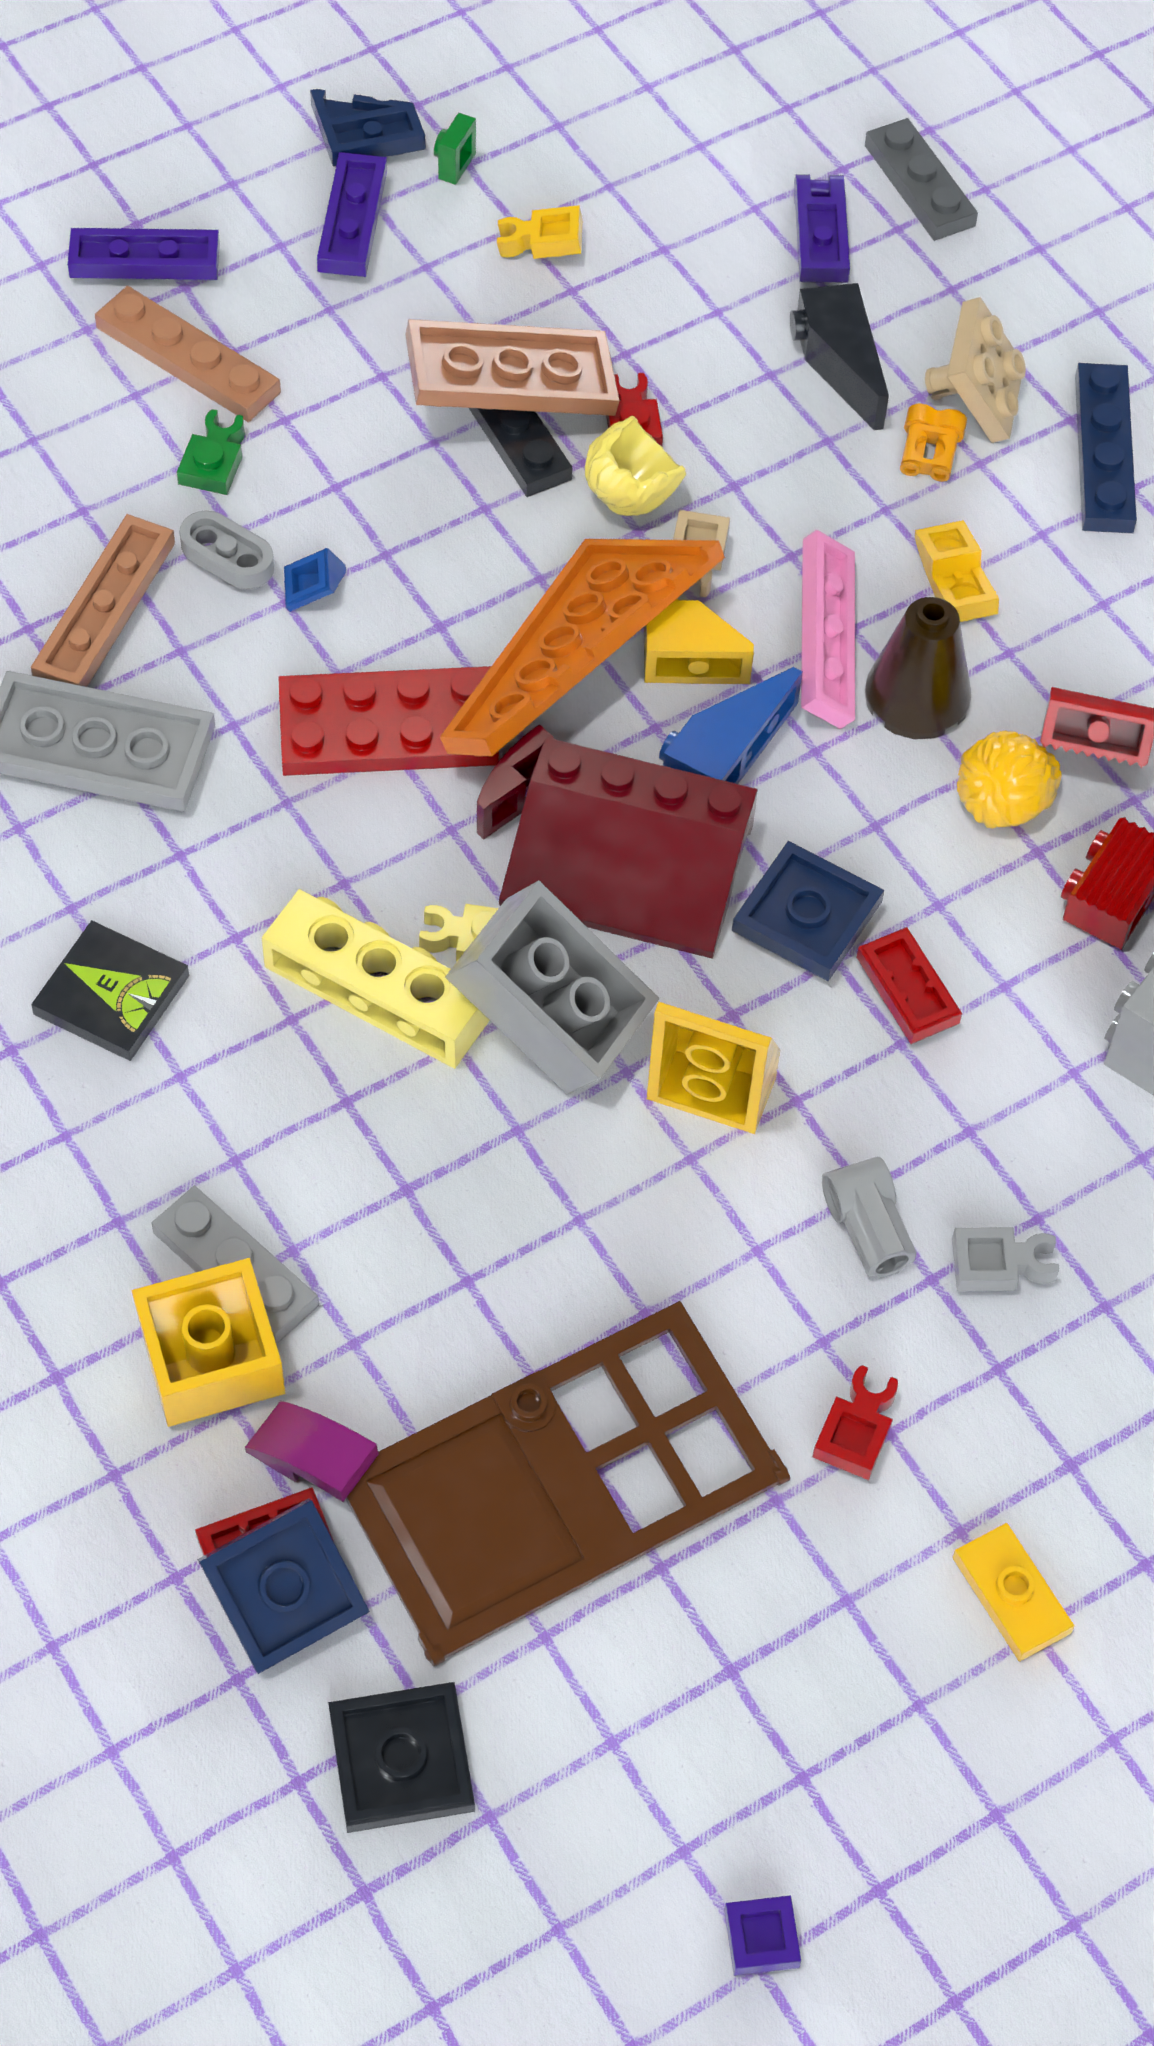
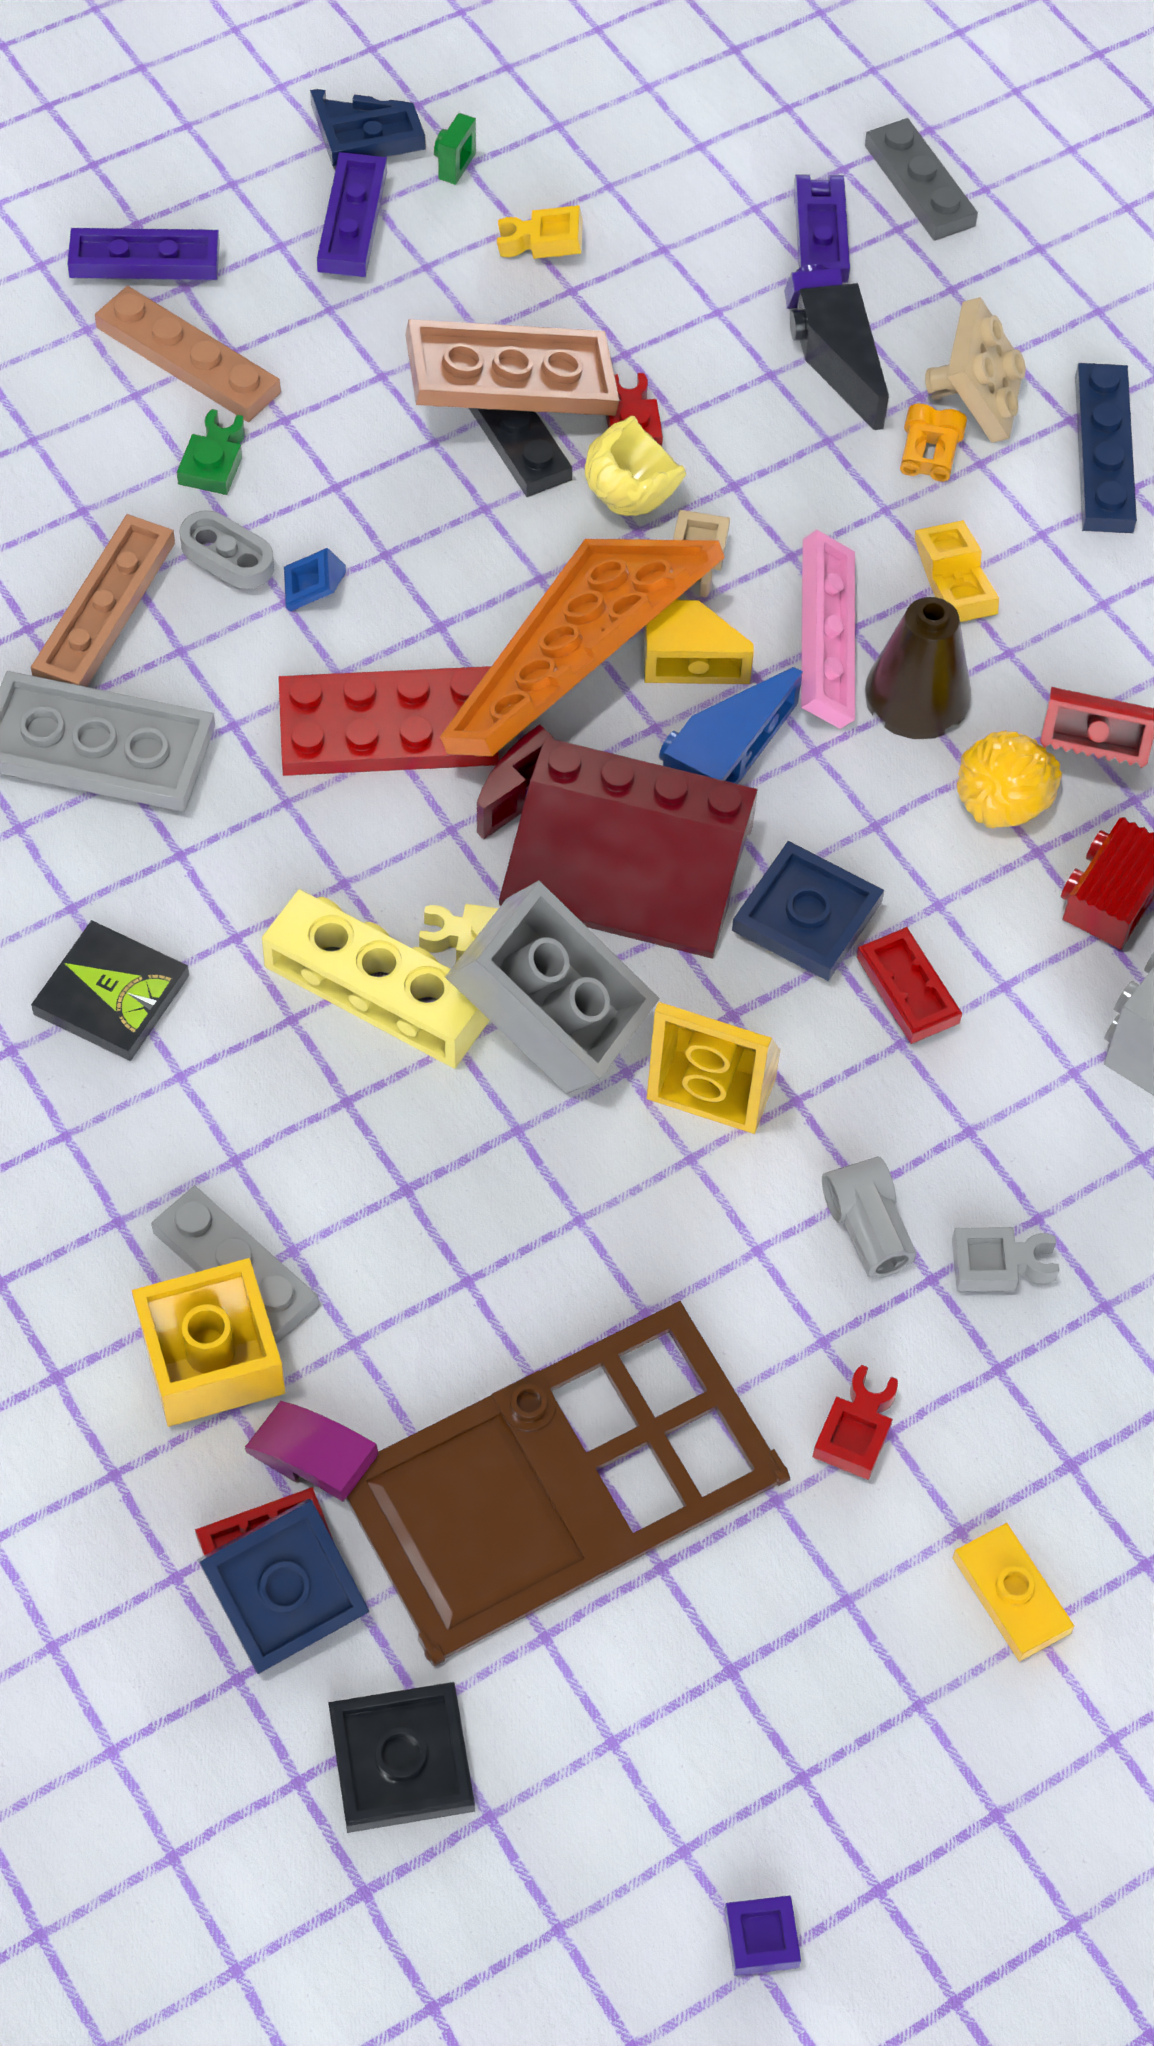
none -> dark purple plate [784,264,843,309]

